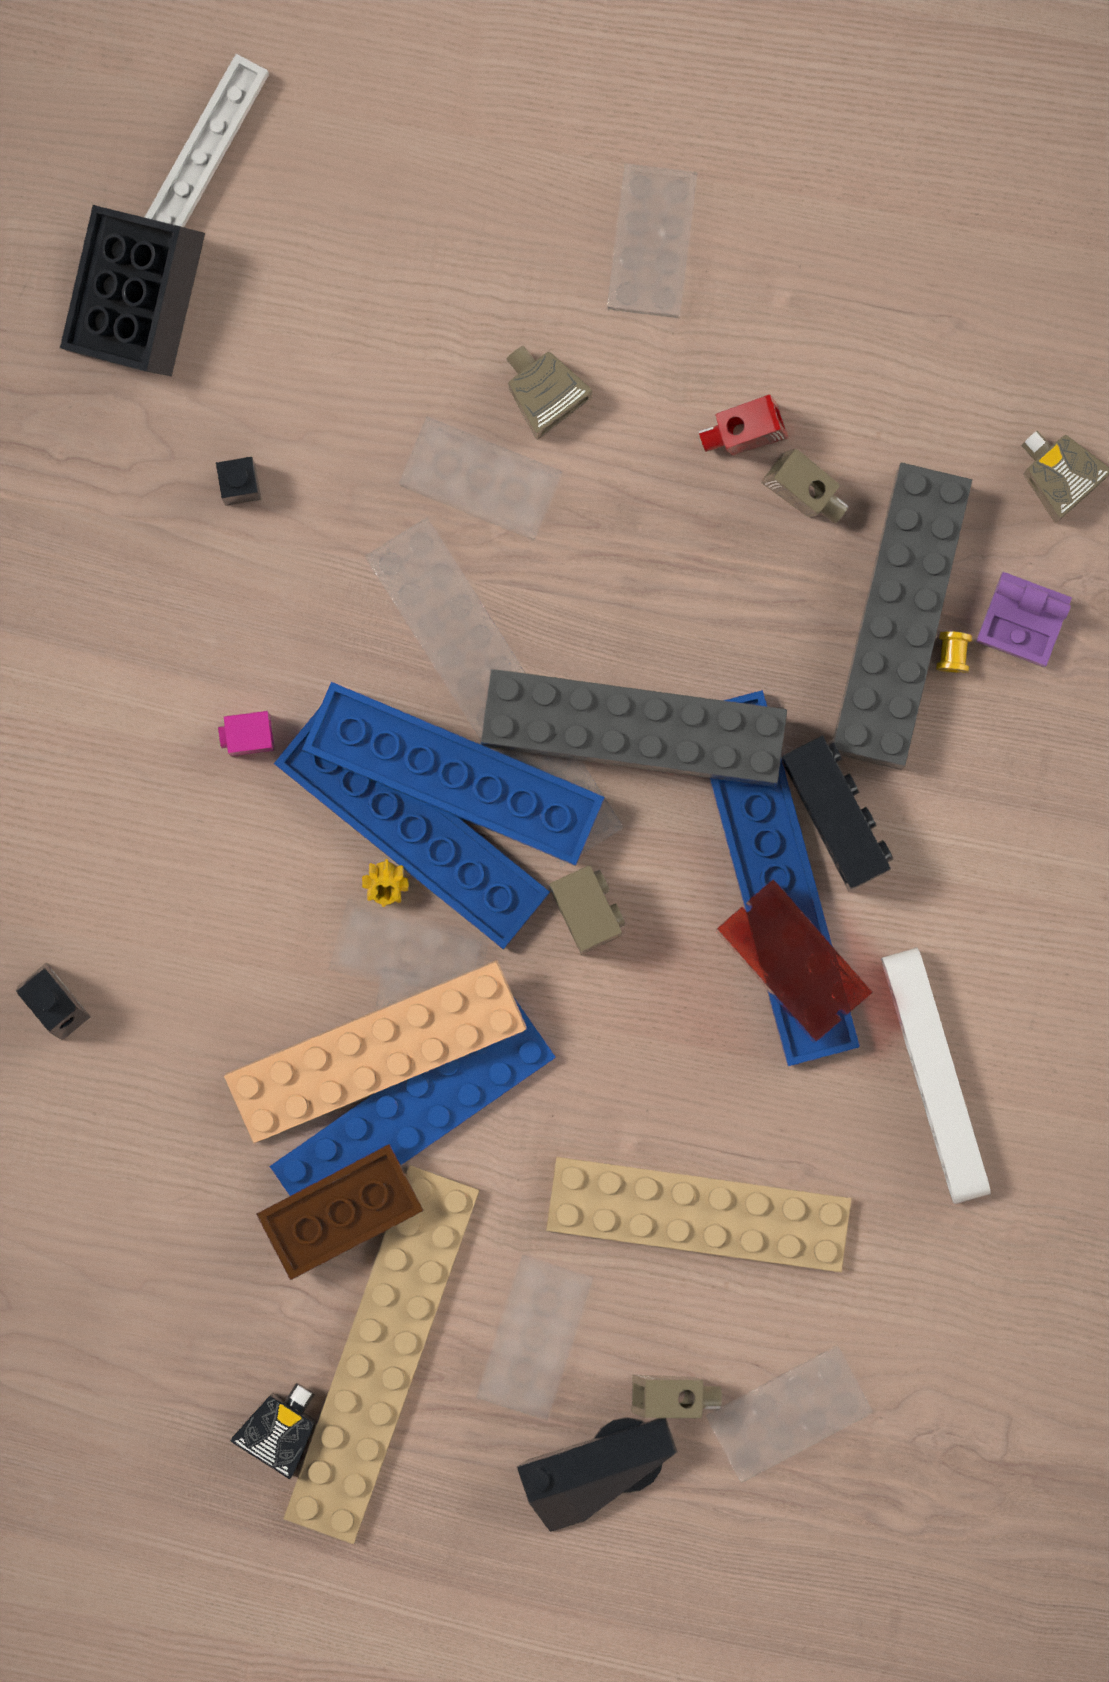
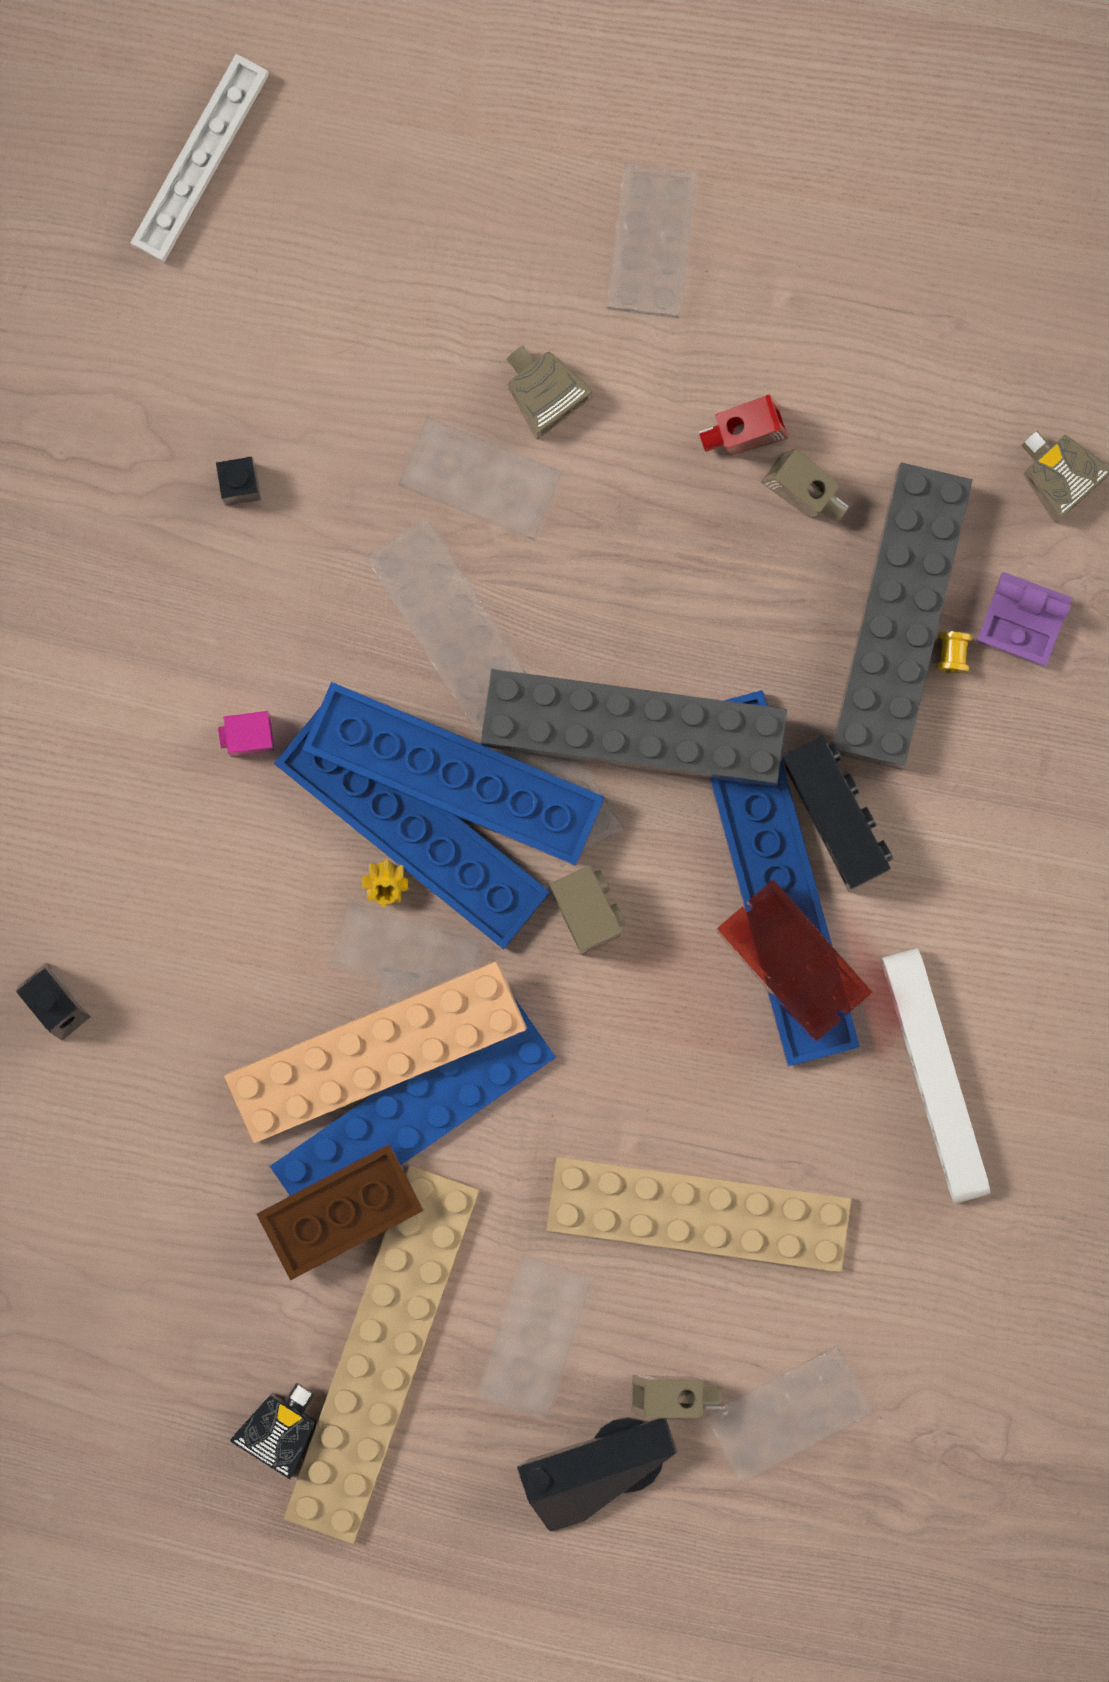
black slope [60,205,205,377] -> none

